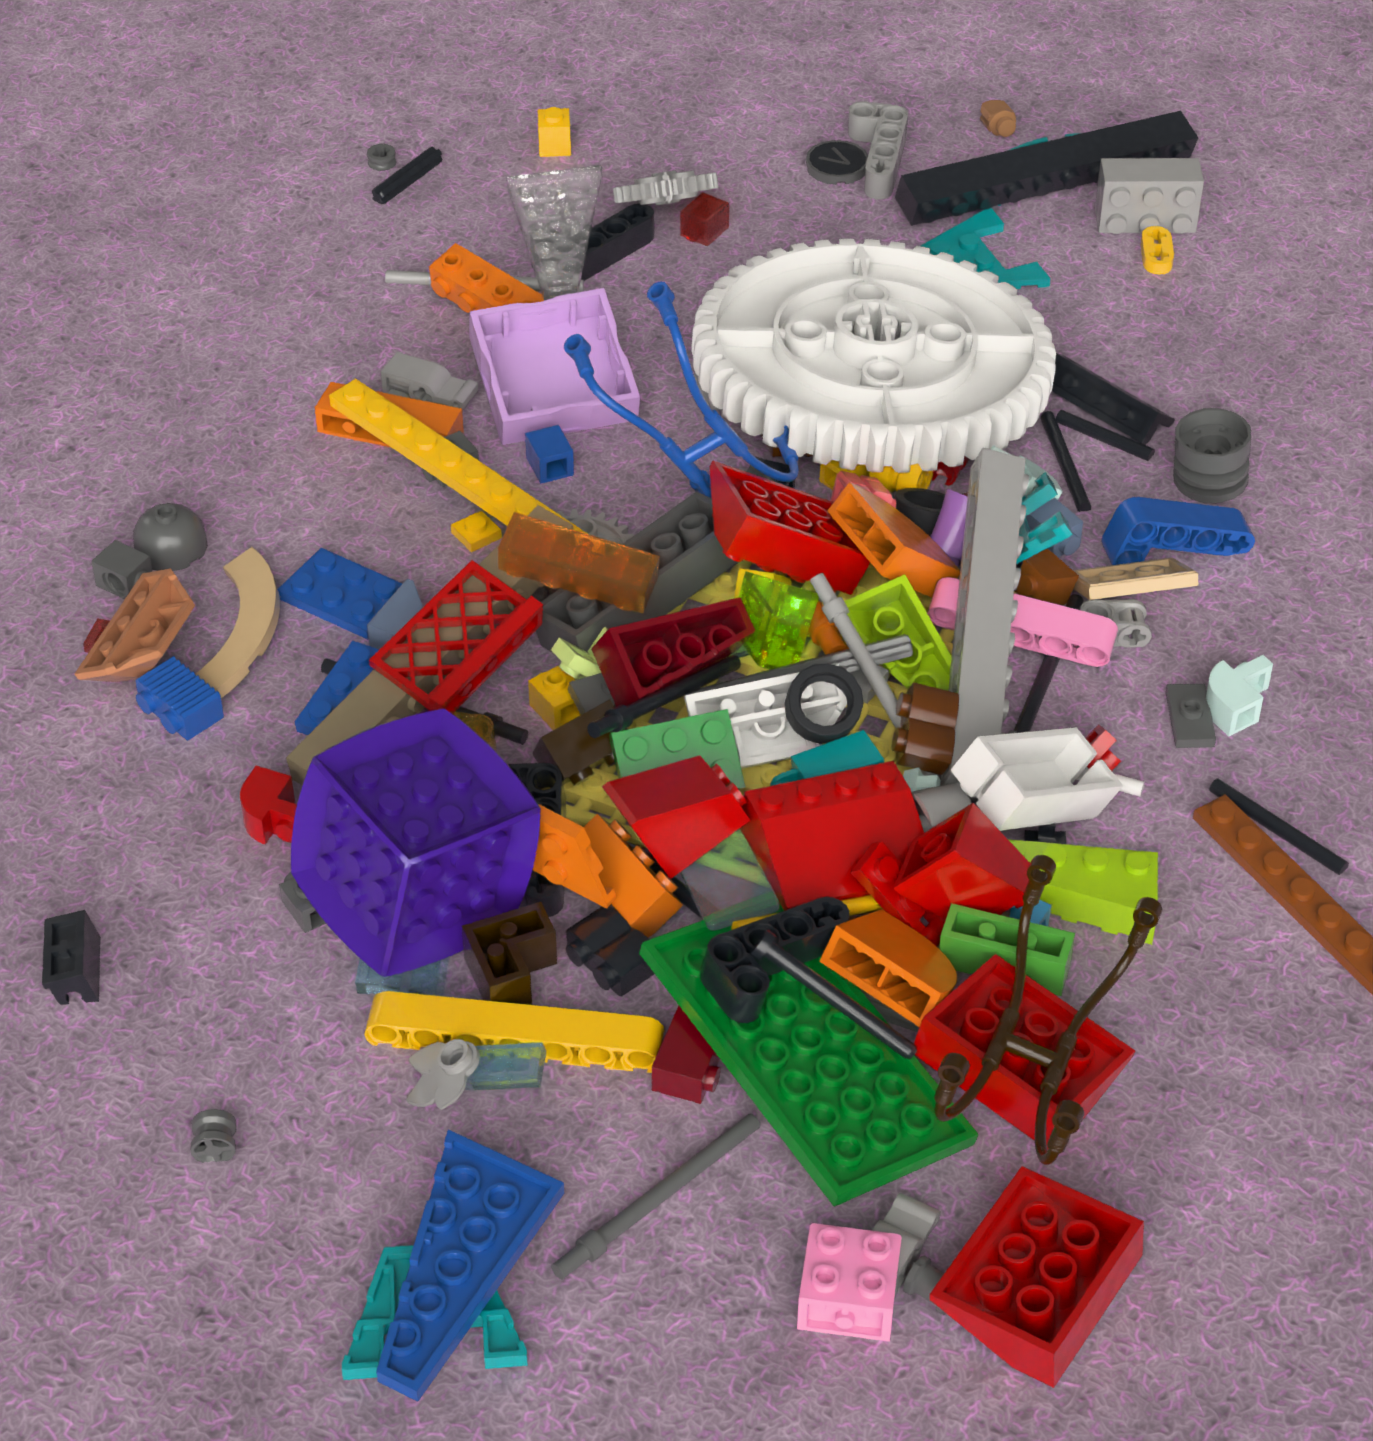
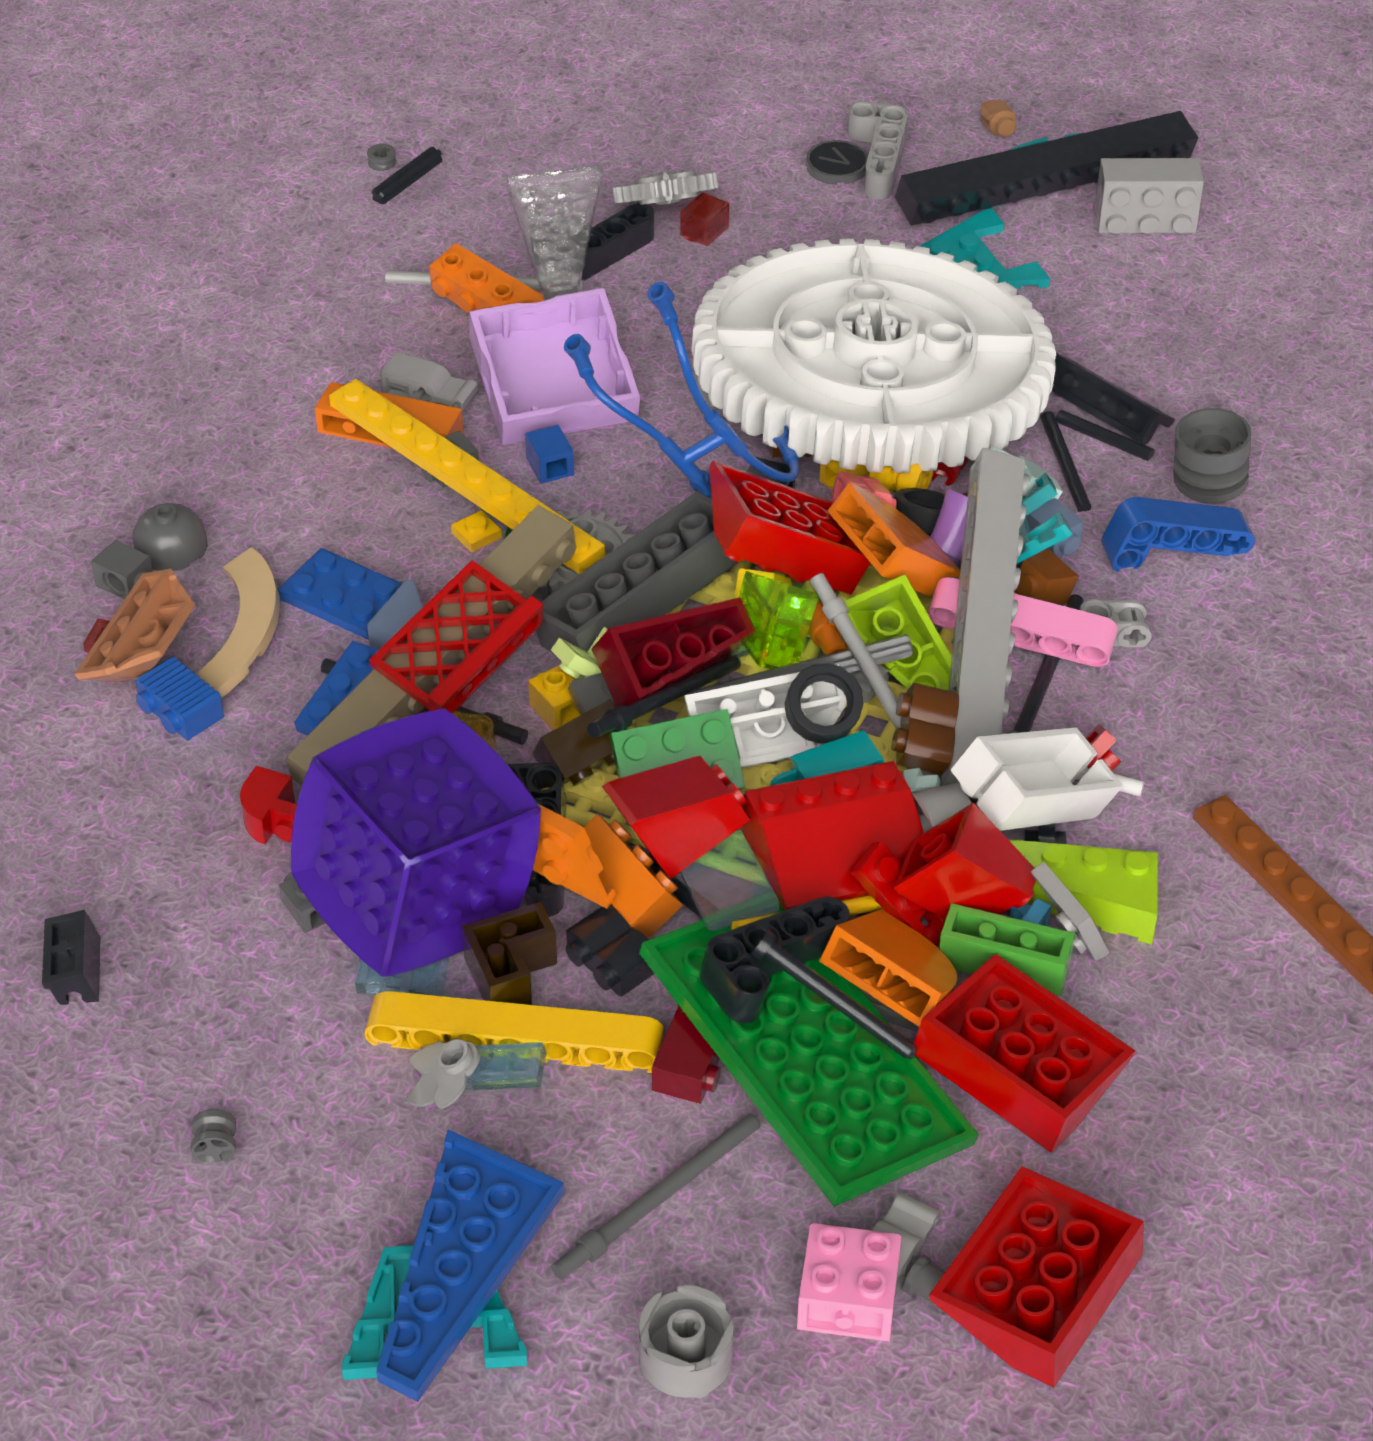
clear orange brick [498,512,660,614] -> none
yellow brick [538,107,571,157] -> none
dark brown bar [934,855,1163,1165] -> none
tan tile [1073,557,1199,600] -> none
yellow beam [1140,226,1174,274] -> none
dark grey plate [1165,684,1216,748] -> none
light aqua brick [1206,655,1273,737] -> none
black bar [1209,778,1349,875] -> none
none -> light grey brick [639,1285,734,1398]
none -> light grey wing [1031,862,1110,961]

